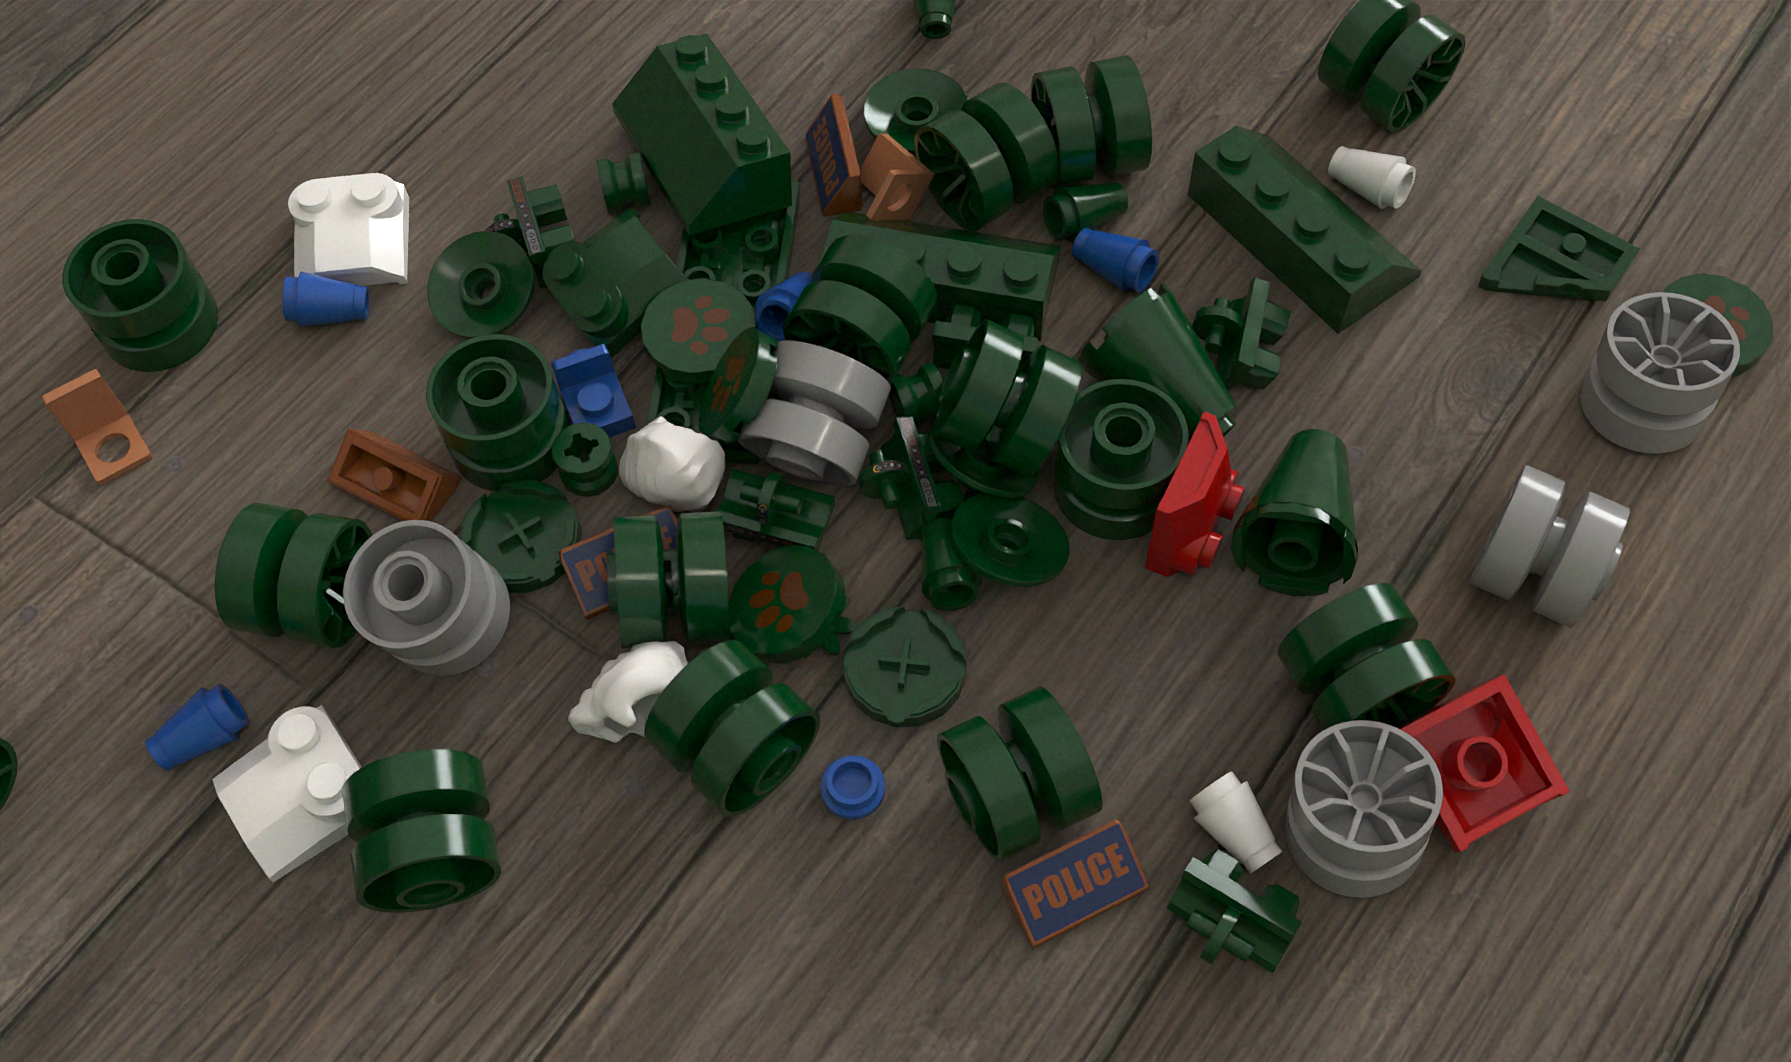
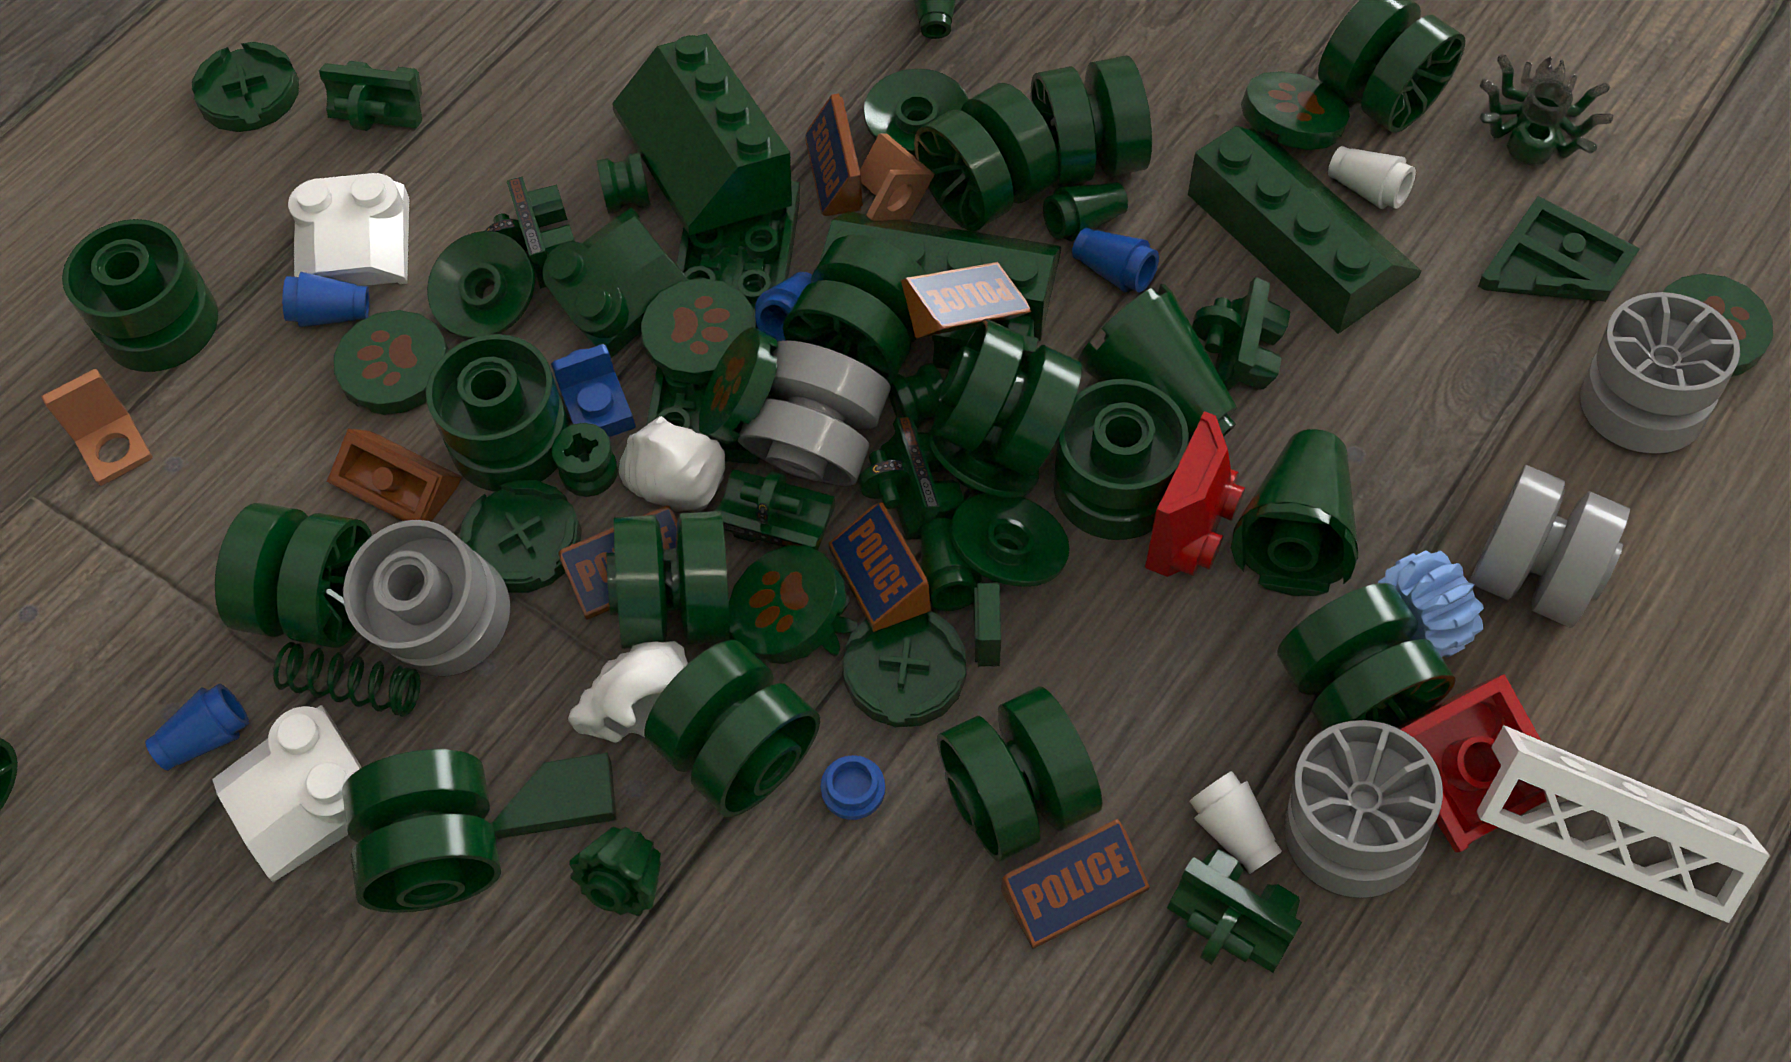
none -> dark green tile [192,42,299,132]
none -> dark green piece [273,642,421,717]
none -> dark green hips [319,61,422,131]
none -> dark green tile [334,310,449,415]
none -> dark green tile [492,752,617,839]
none -> dark green piece [569,826,661,916]
none -> slope [828,502,931,632]
none -> slope [901,262,1031,339]
none -> dark green tile [974,583,1001,667]
none -> dark green tile [1241,71,1350,150]
none -> light blue gear [1378,550,1484,658]
none -> white fence [1476,725,1770,923]
none -> animal [1480,54,1613,166]

